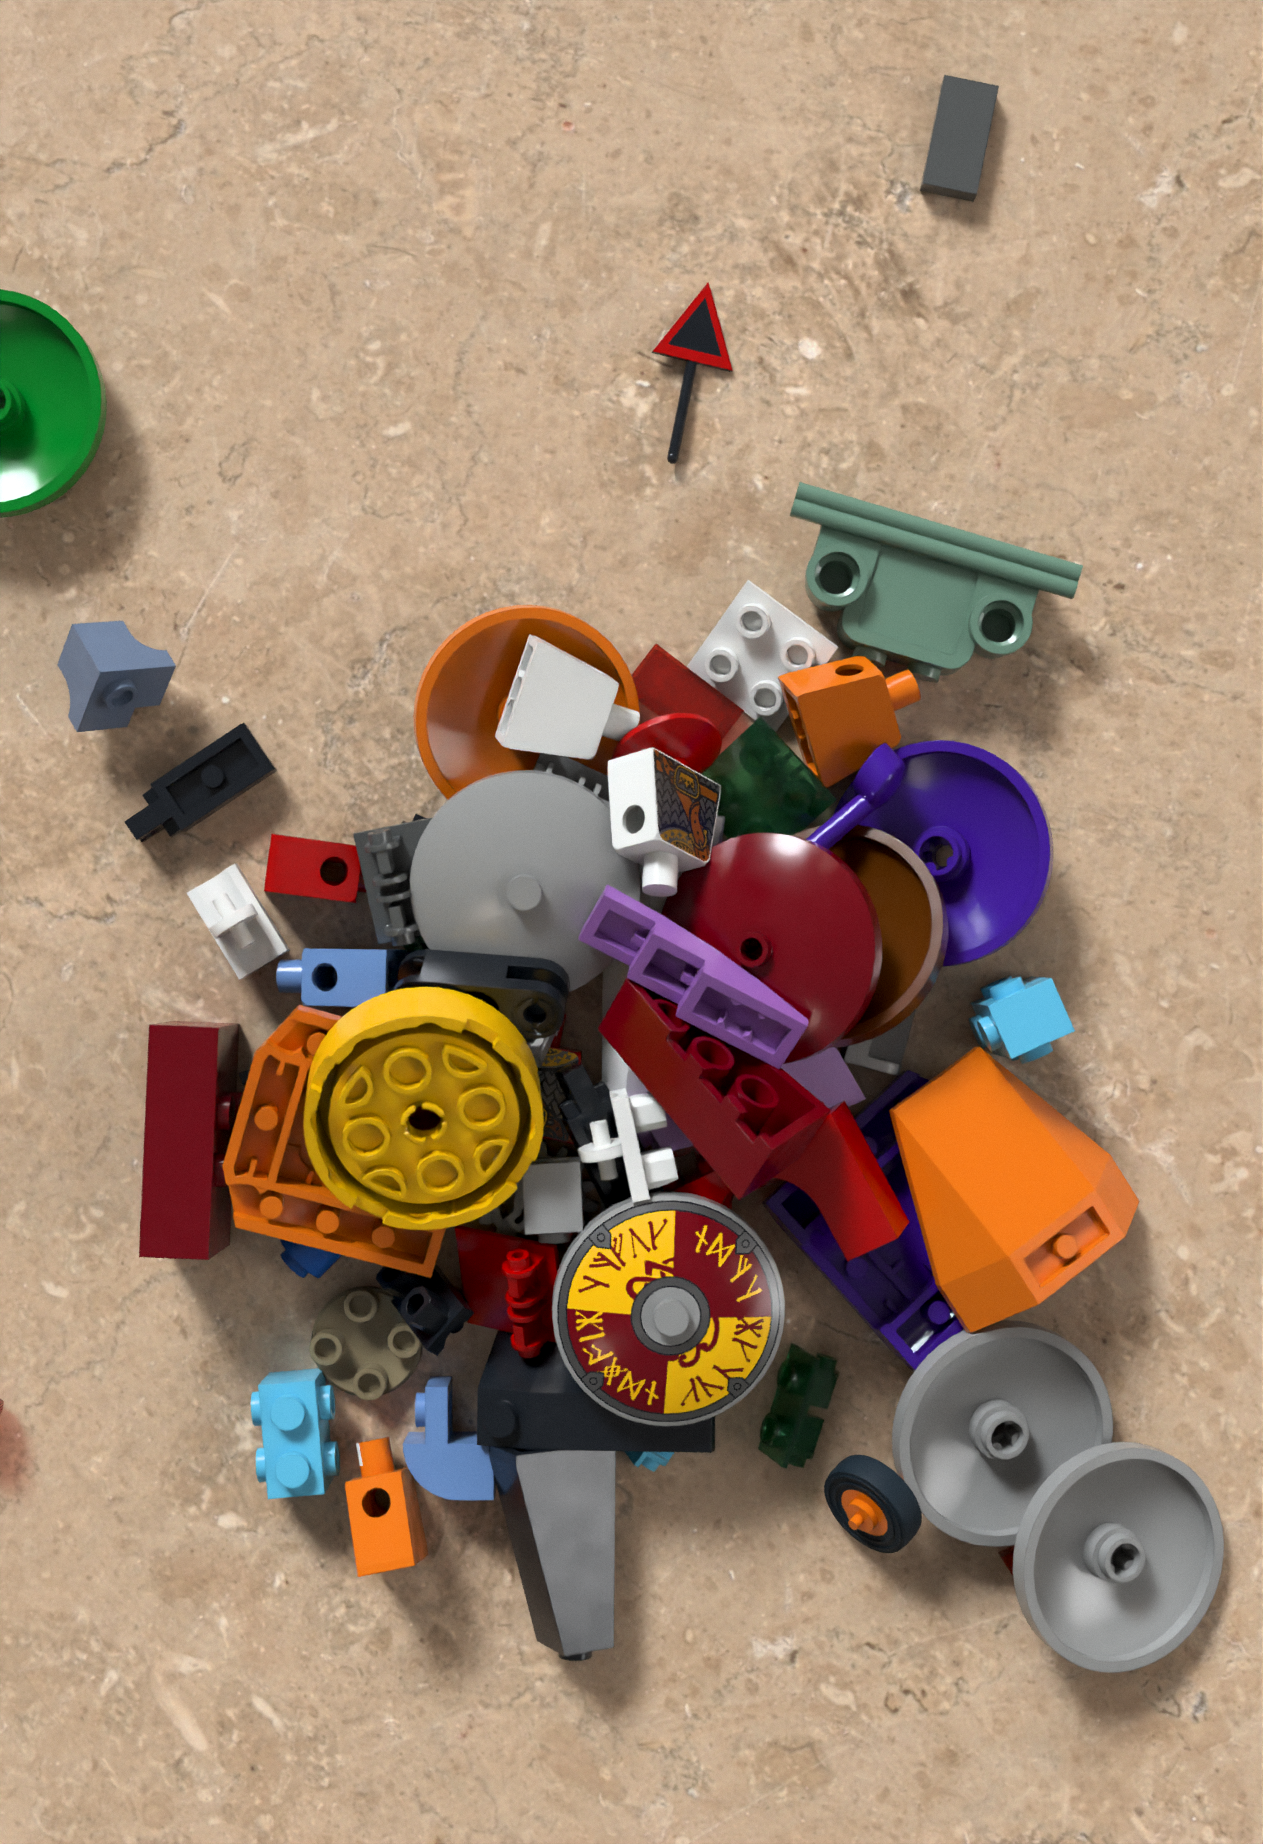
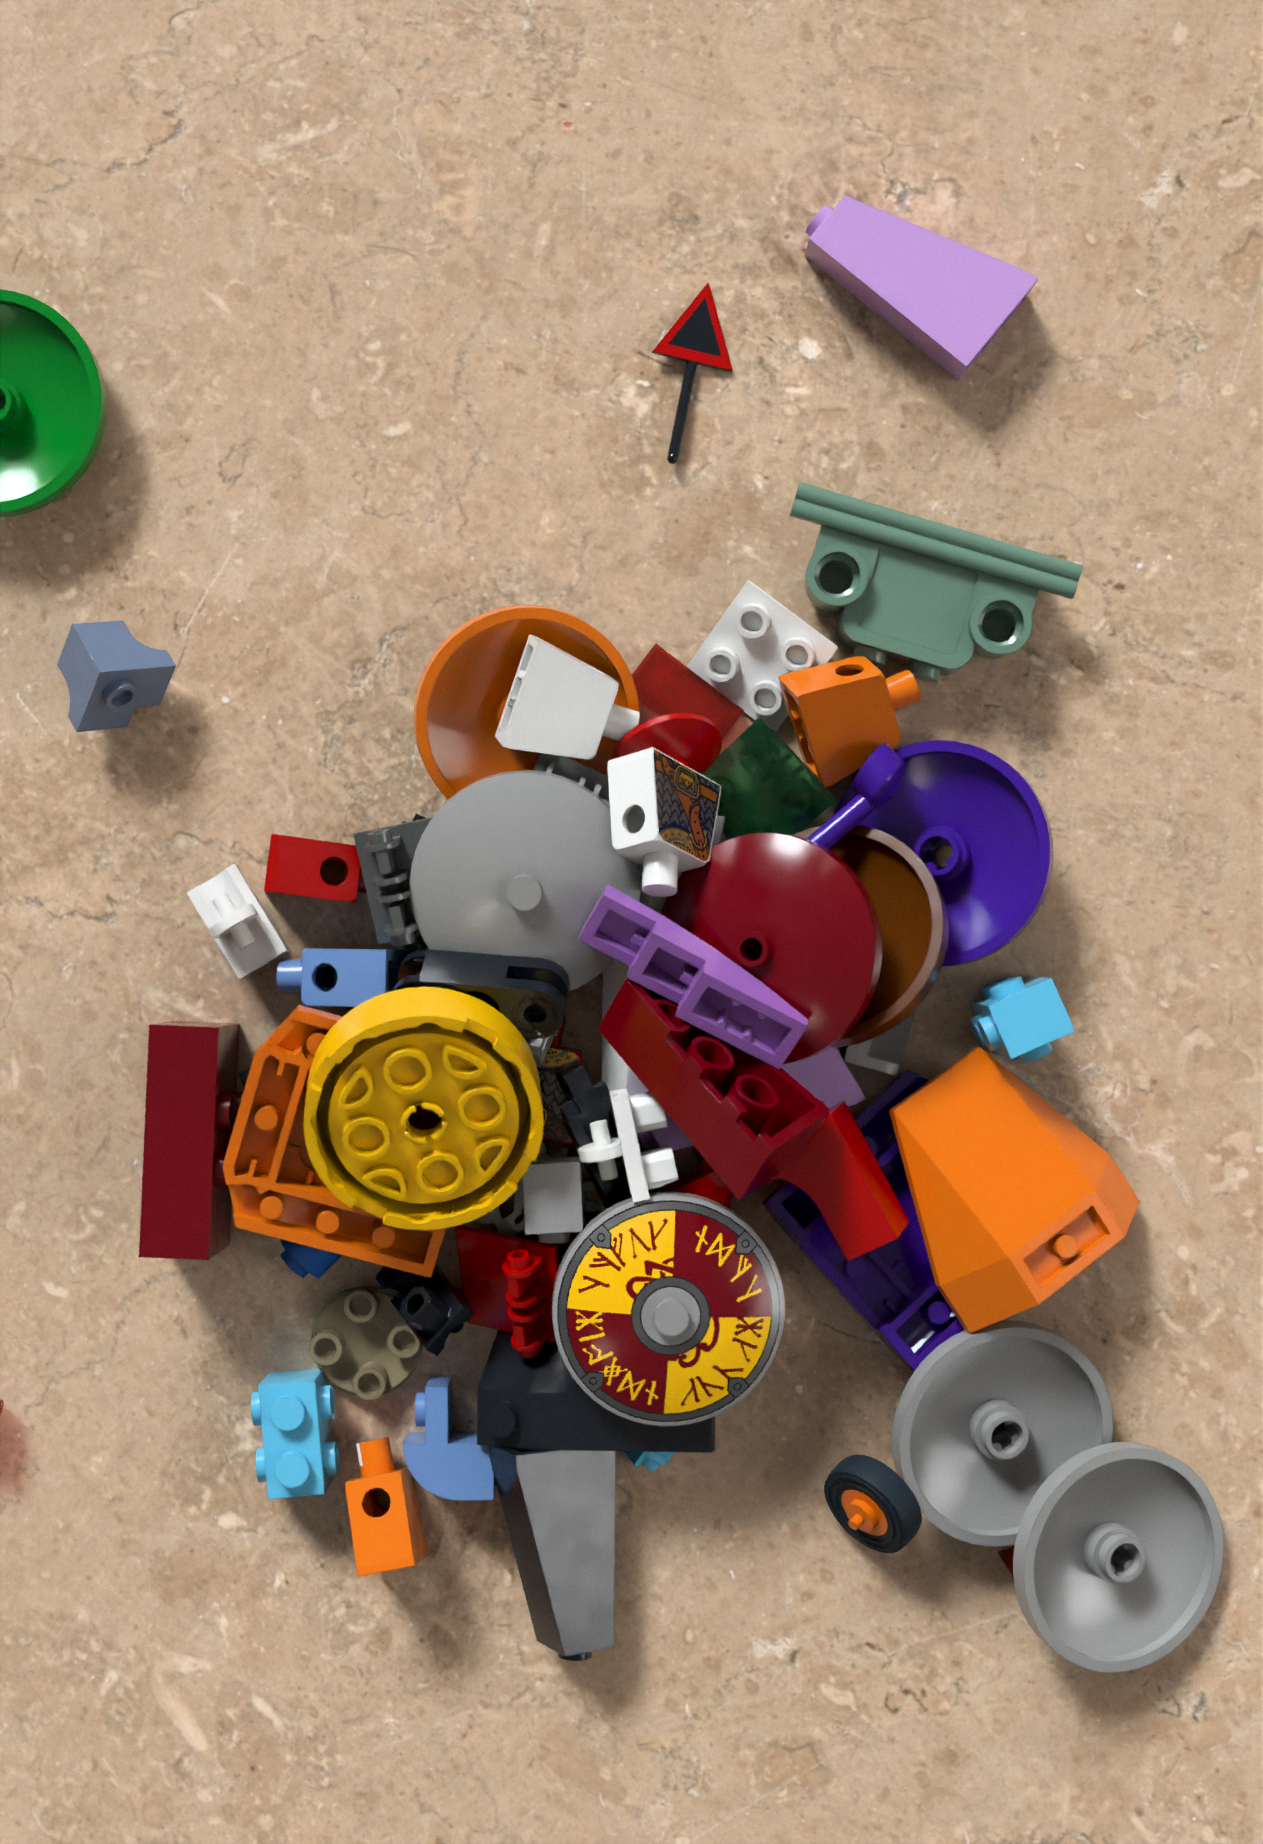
black hinge [124,723,278,842] -> none
clear green hinge [758,1343,840,1468] -> none
dark grey tile [920,75,999,202] -> none
none -> lavender slope [805,195,1038,381]

